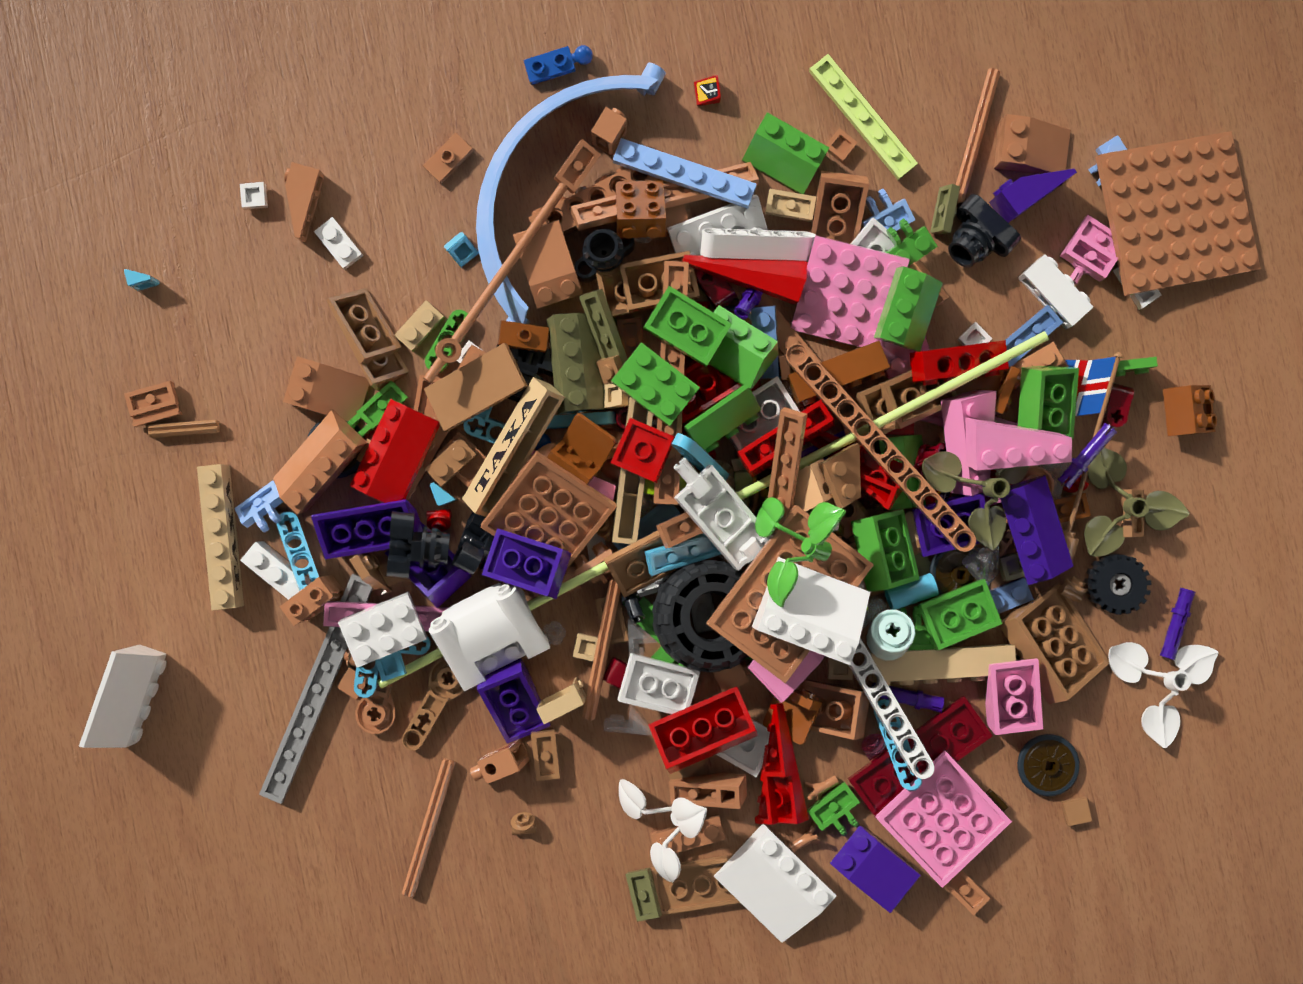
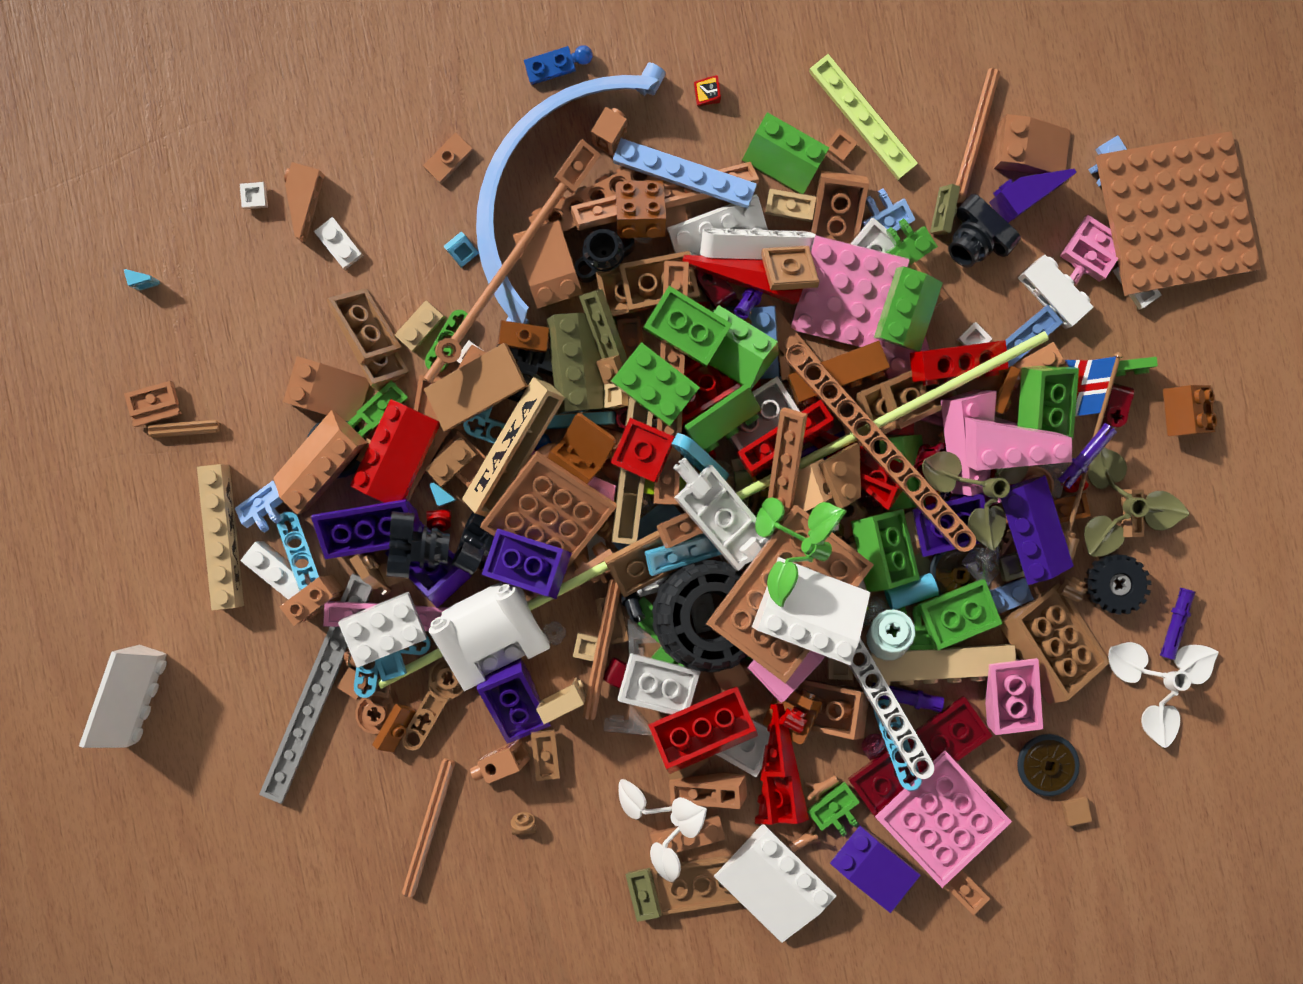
none -> dark orange plate [372,704,417,753]
none -> medium nougat tile [761,246,820,291]
none -> red plate [779,706,808,733]

